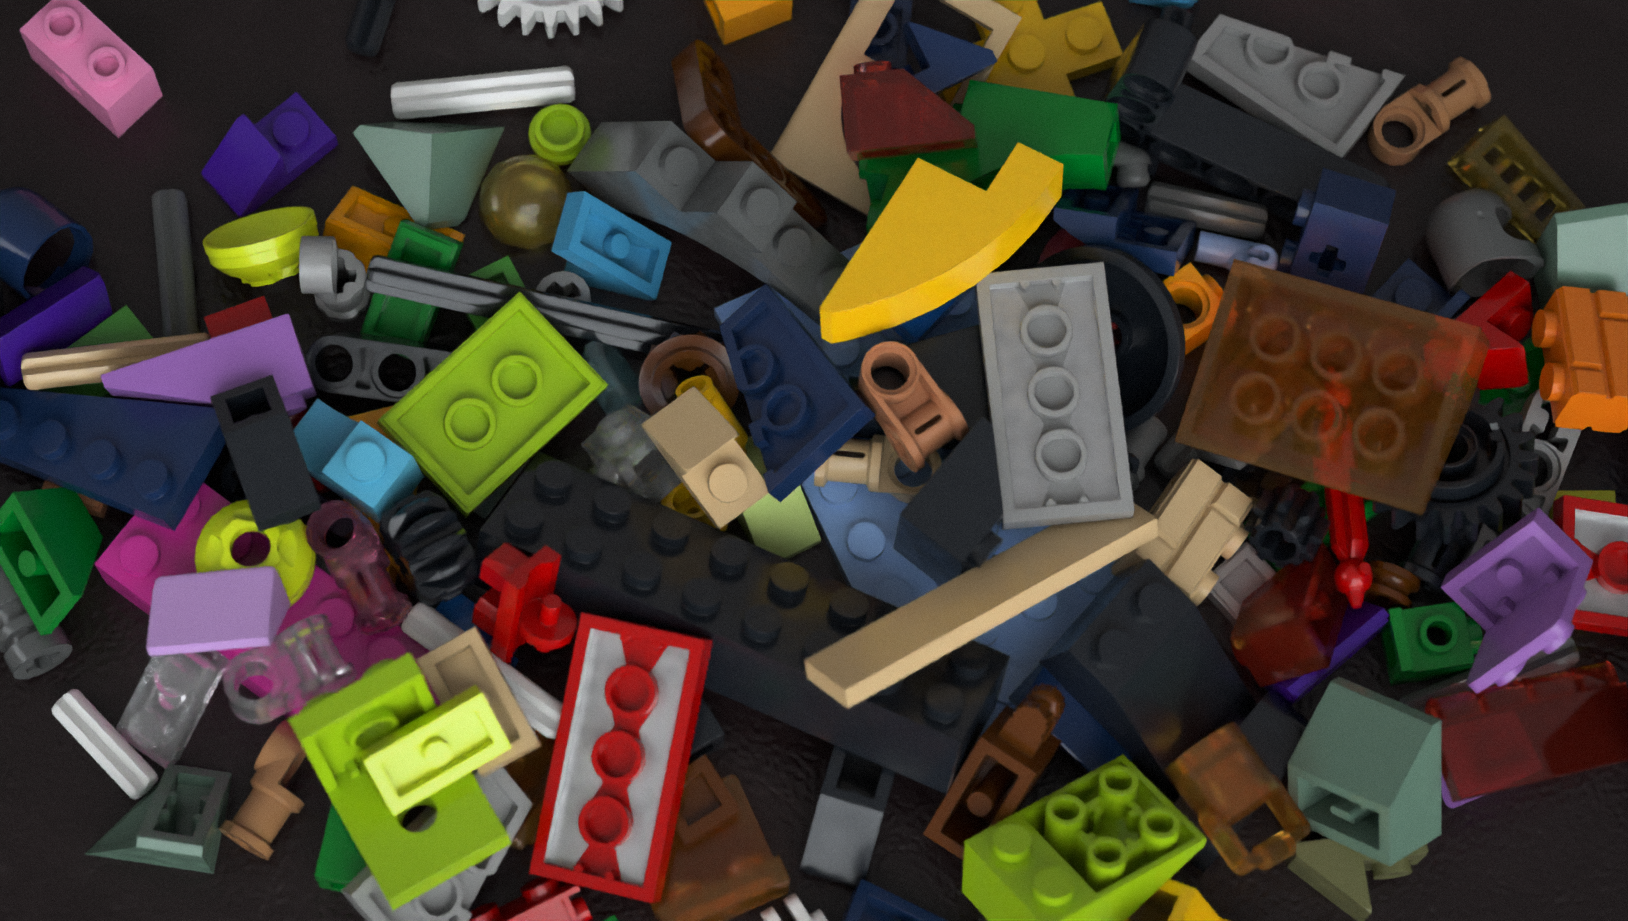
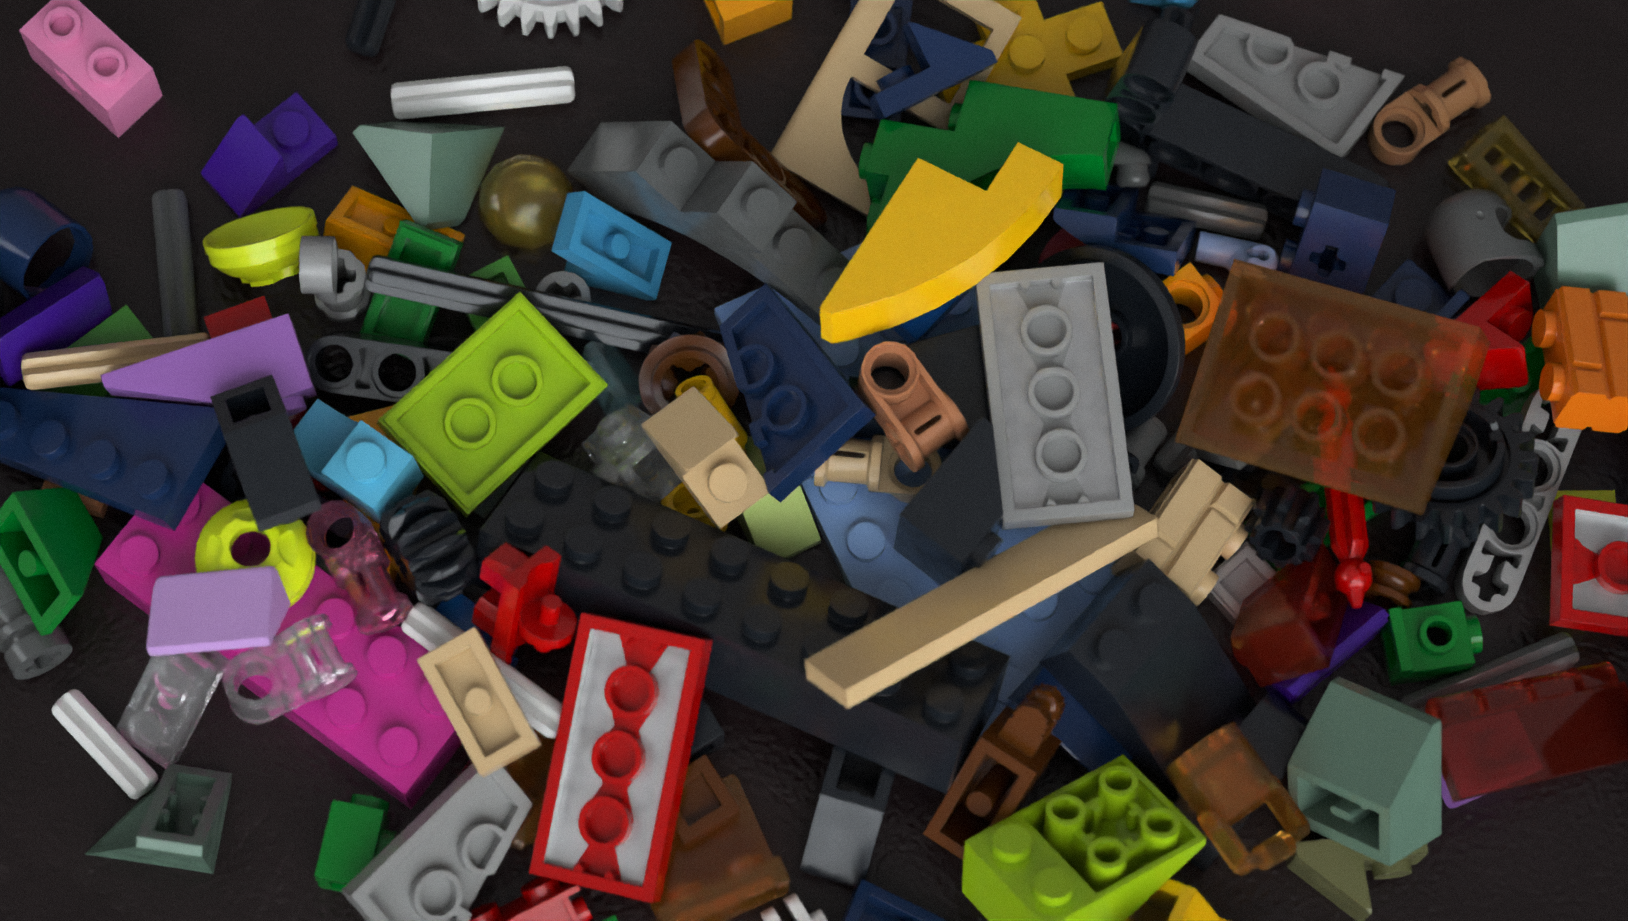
medium nougat connector [219,720,306,860] -> none
lime bracket [288,652,512,910] -> none
neon yellow plate [358,685,512,816] -> none
lime plate [529,104,591,165] -> none
clear red slope [839,61,978,161] -> none
medium lavender bracket [1441,507,1593,693] -> none

